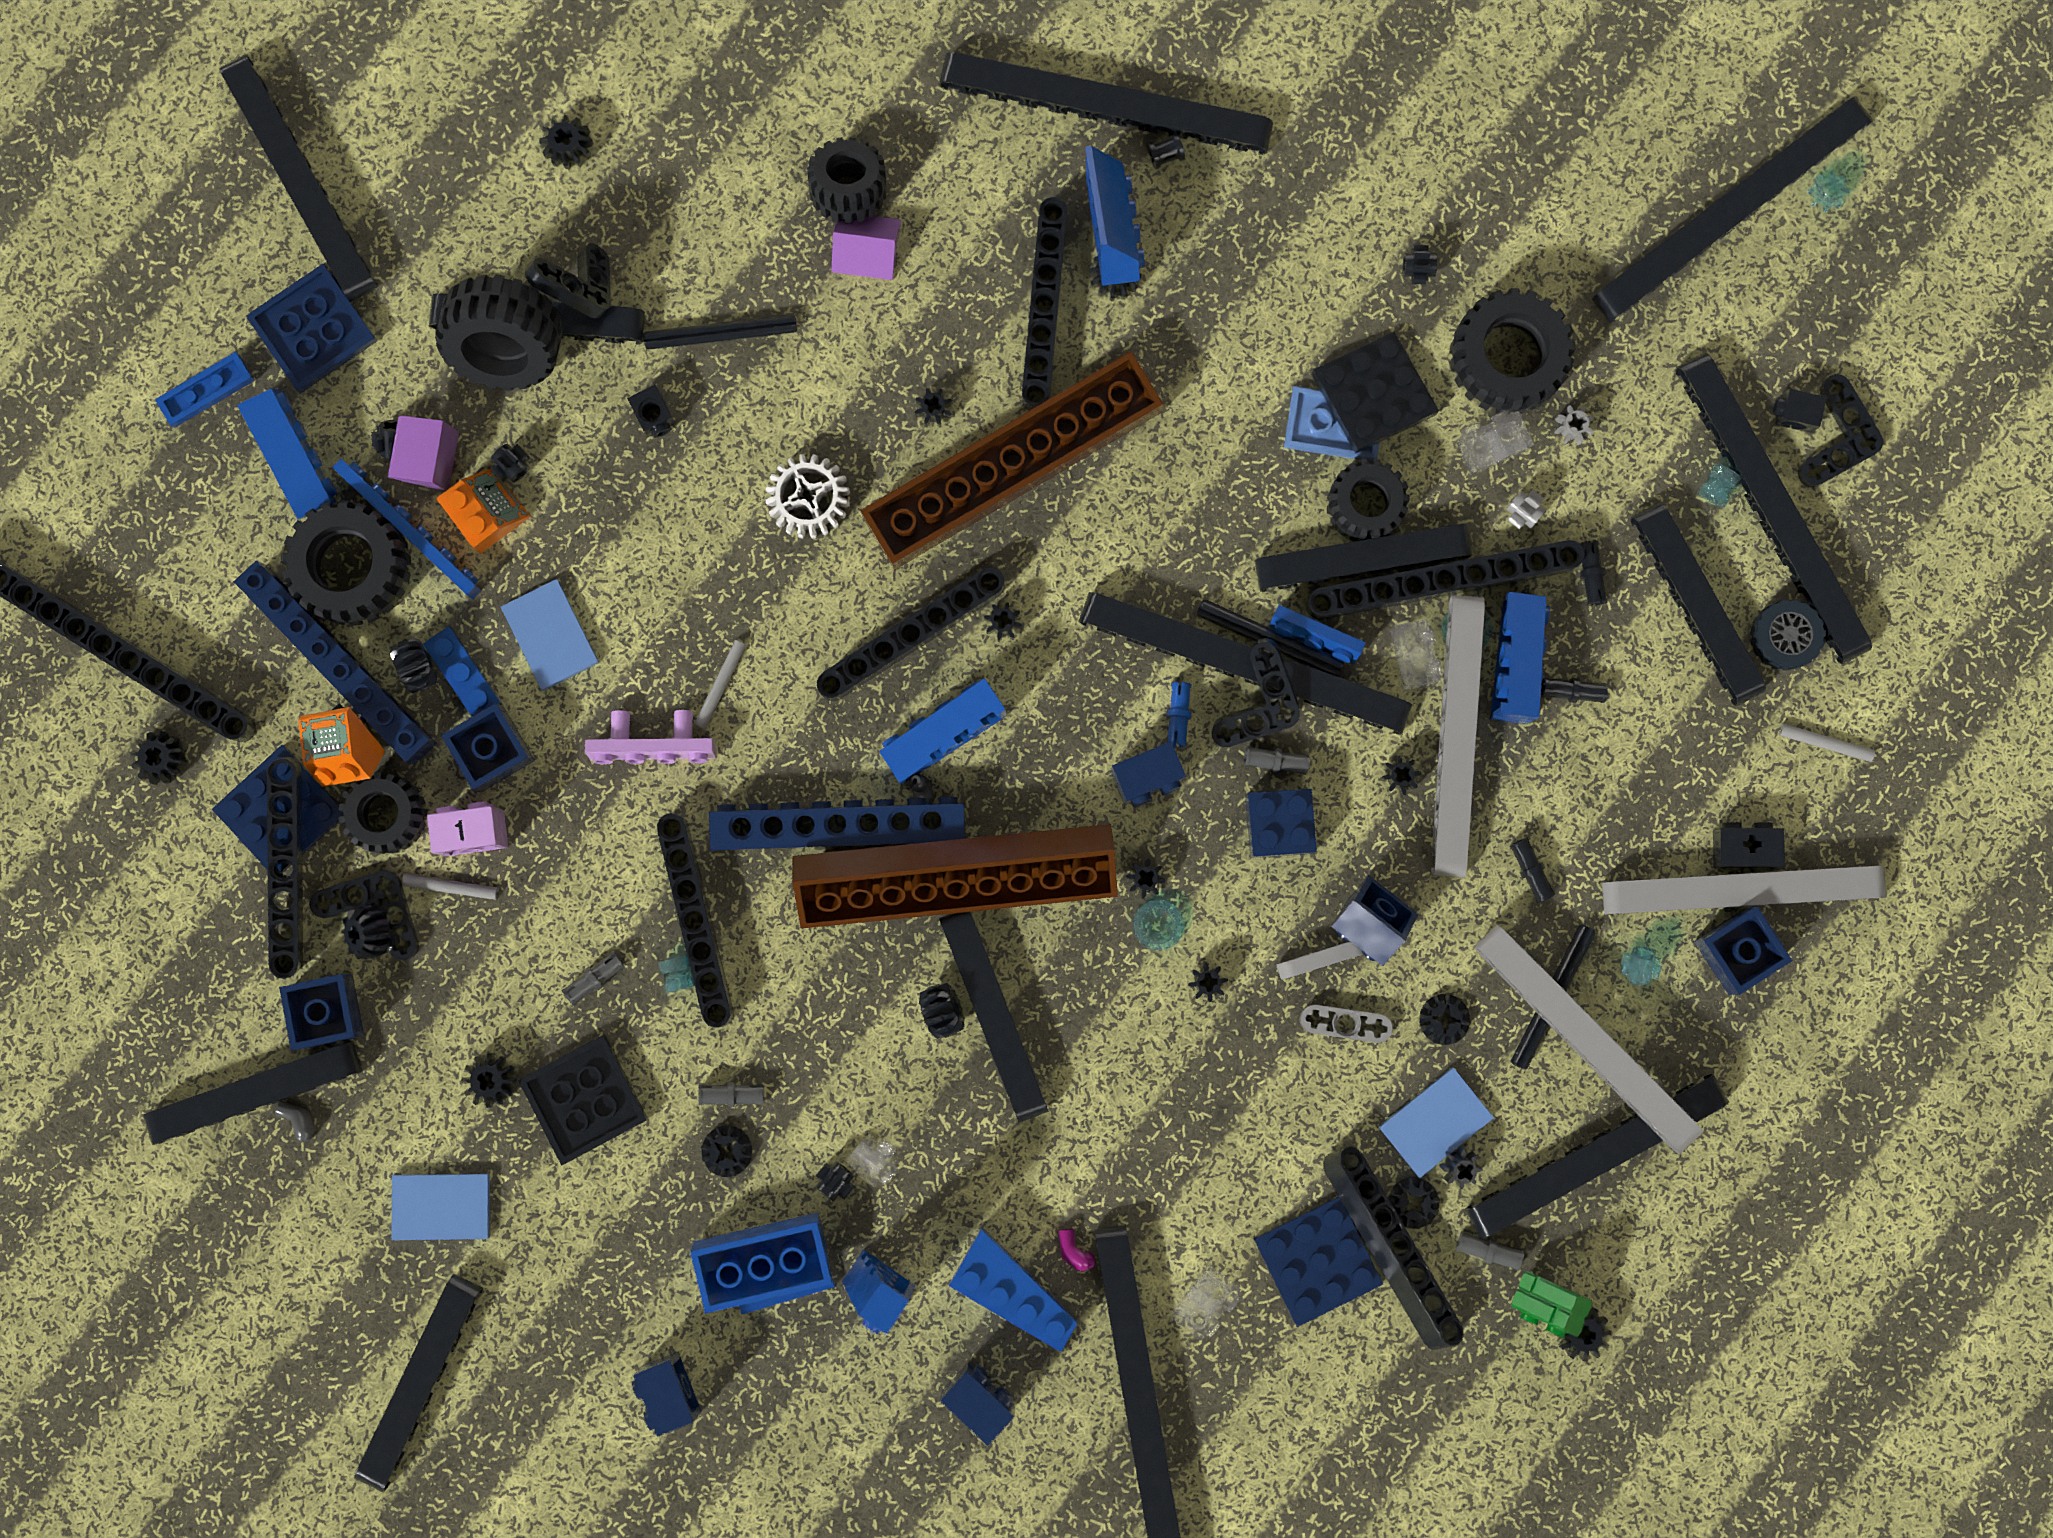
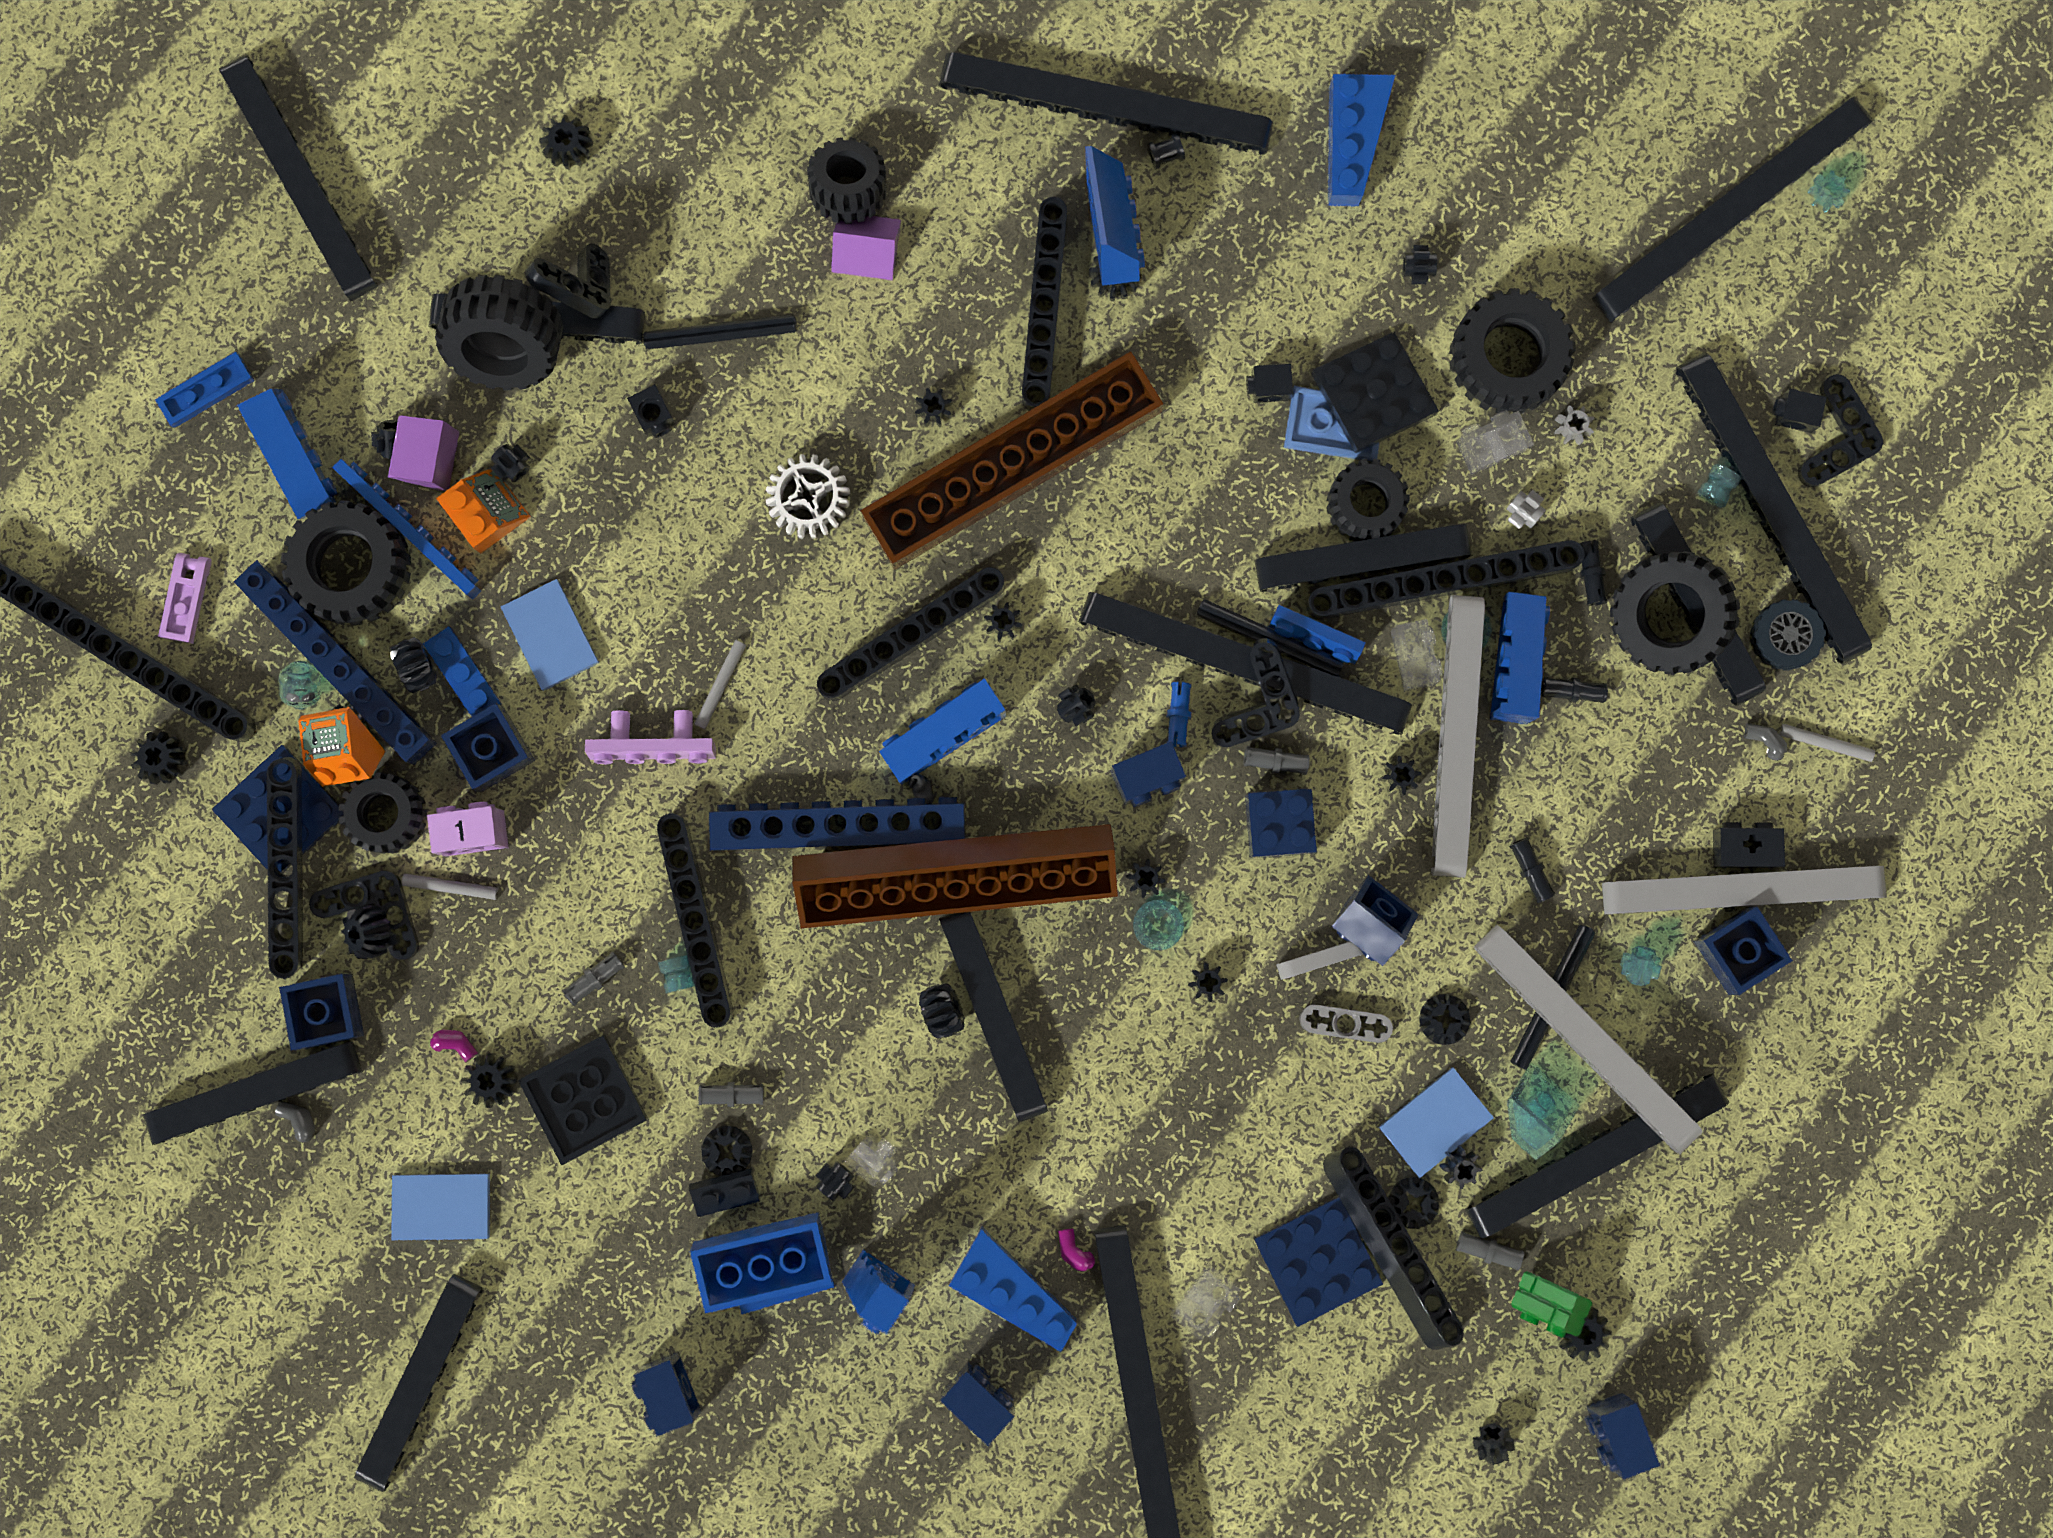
dark blue plate [246,264,377,394] -> none
none -> lavender plate [158,553,212,644]
none -> clear light blue head [278,661,321,709]
none -> magenta arm [430,1029,478,1063]
none -> black plate [689,1168,760,1217]
none -> black gear [1057,685,1096,726]
none -> black brick [1246,364,1293,403]
none -> blue wedge [1328,74,1395,206]
none -> black gear [1473,1423,1515,1465]
none -> clear light blue slope [1507,1063,1580,1160]
none -> dark blue brick [1585,1393,1661,1480]
none -> black tyre [1610,551,1740,675]
none -> dark grey arm [1744,723,1787,761]

